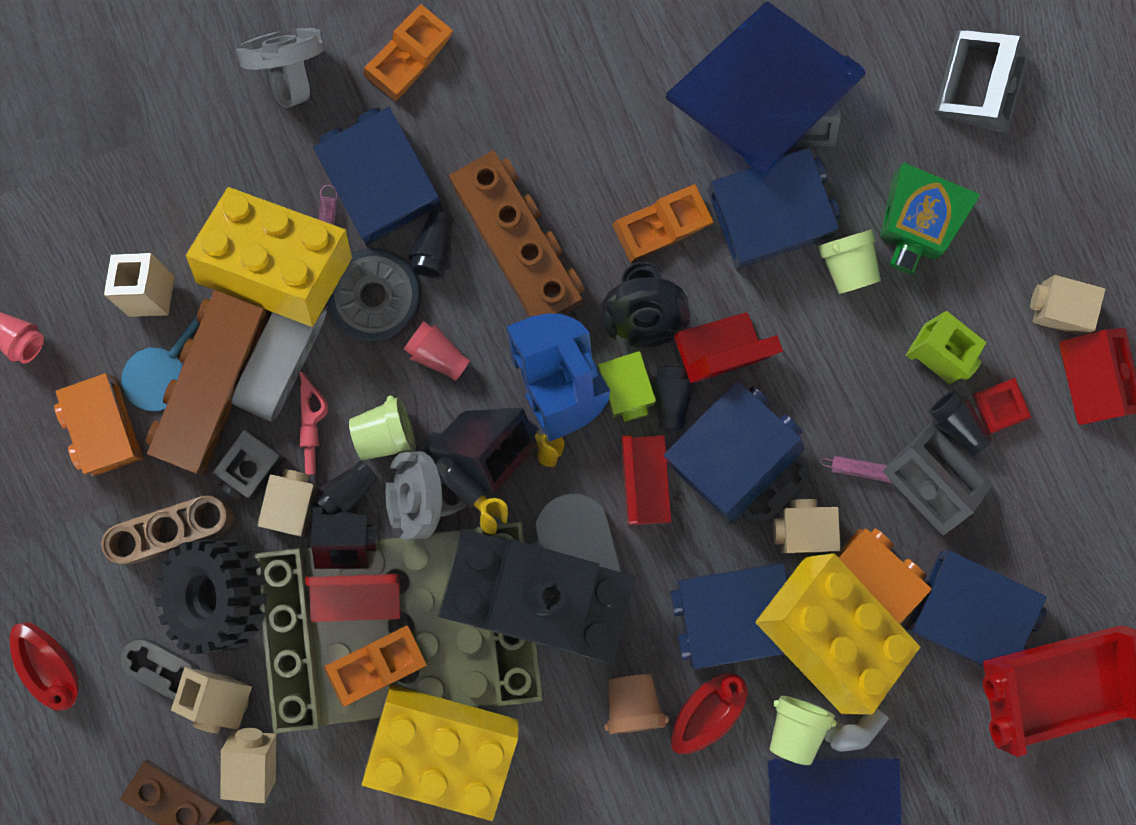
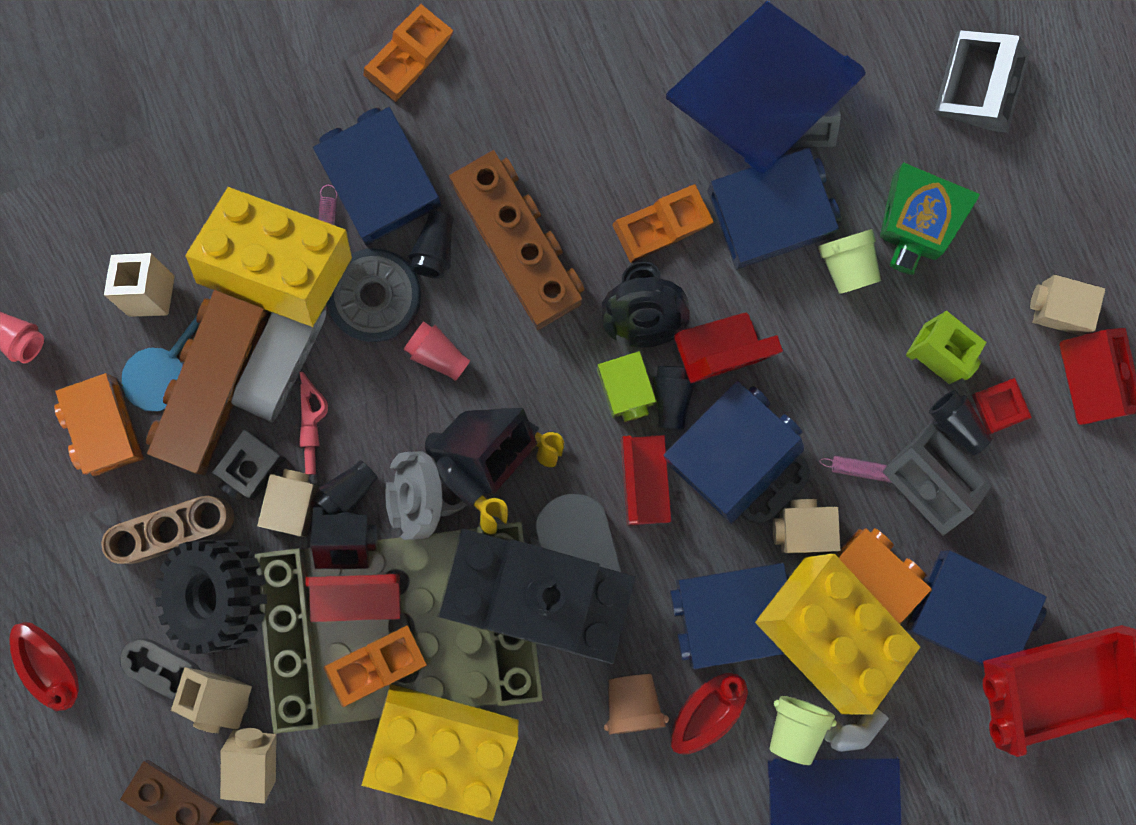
light grey tile [236,28,325,108] -> none
yellowish green piece [349,396,416,460] -> none
blue brick [507,313,610,442] -> none

